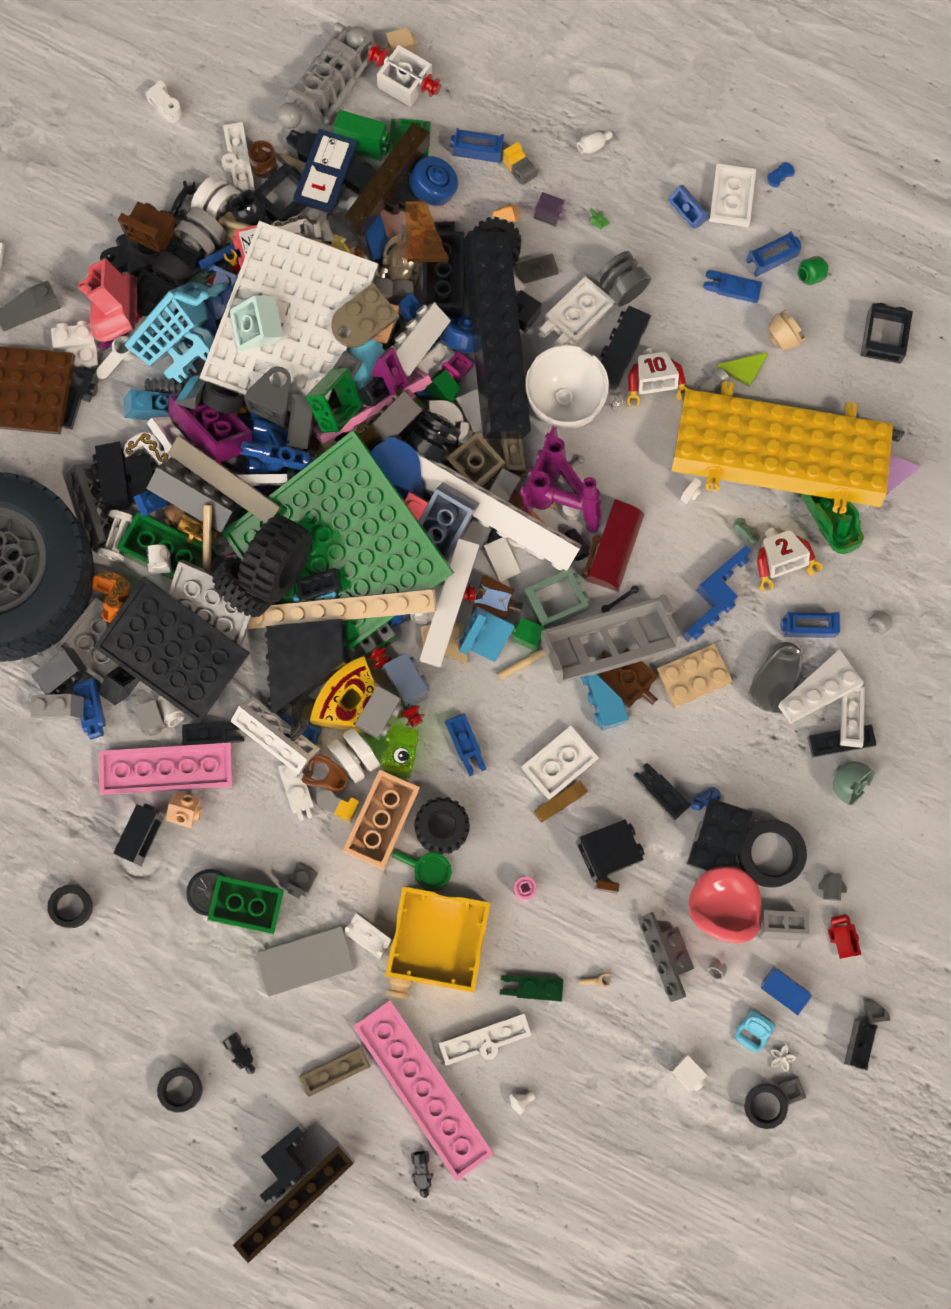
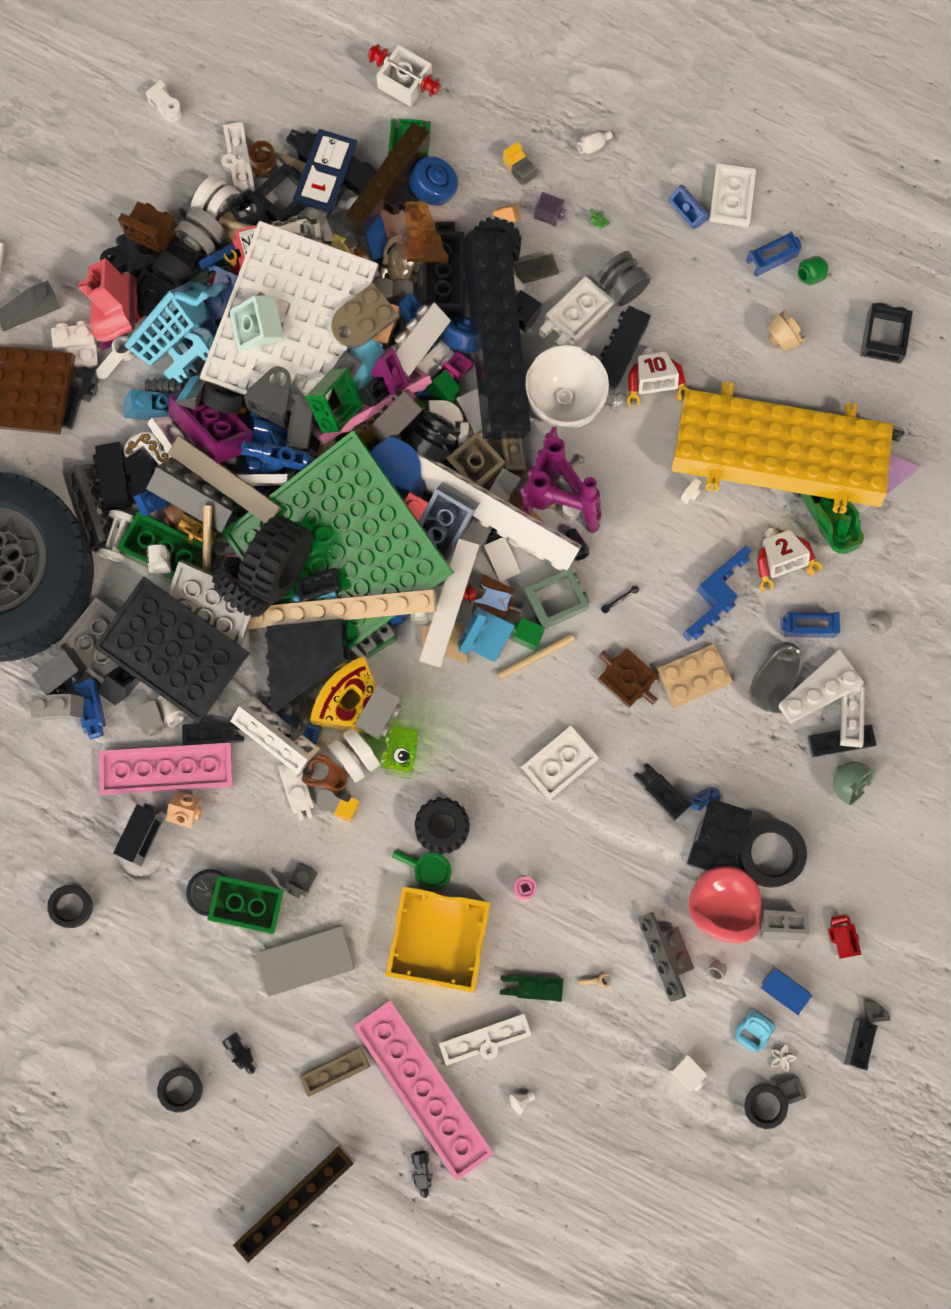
orange animal [92,571,130,623] -> none
black piece [160,181,196,219] -> none
black bracket [259,1123,307,1203] -> none
light grey piece [277,22,382,129] -> none
green brick [333,110,389,161] -> none
light nougat brick [343,770,420,871] -> none
white hinge [344,913,393,960] -> none
sand blue brick [368,647,430,728] -> none
tan brick [386,27,417,56] -> none
tan wheel [386,977,411,999] -> none
blue hinge [445,713,486,777] -> none
blue window [450,128,504,163] -> none
pearl gold piece [534,780,588,823] -> none
light grey piece [541,595,681,684] -> none
black slope [576,819,645,883] -> none
dark azure slope [581,674,629,731] -> none
dark orange hinge [582,535,601,576] -> none
dark red brick [587,499,644,592] -> none
reddish brown tile [595,880,620,894] -> none
light grey piece [697,367,730,394] -> none
blue hinge [703,270,762,303] -> none
lime tile [716,353,768,387] -> none
sand green piece [733,518,760,545] -> none
blue piece [767,162,795,188] -> none
dark grey piece [818,873,847,901] -> none

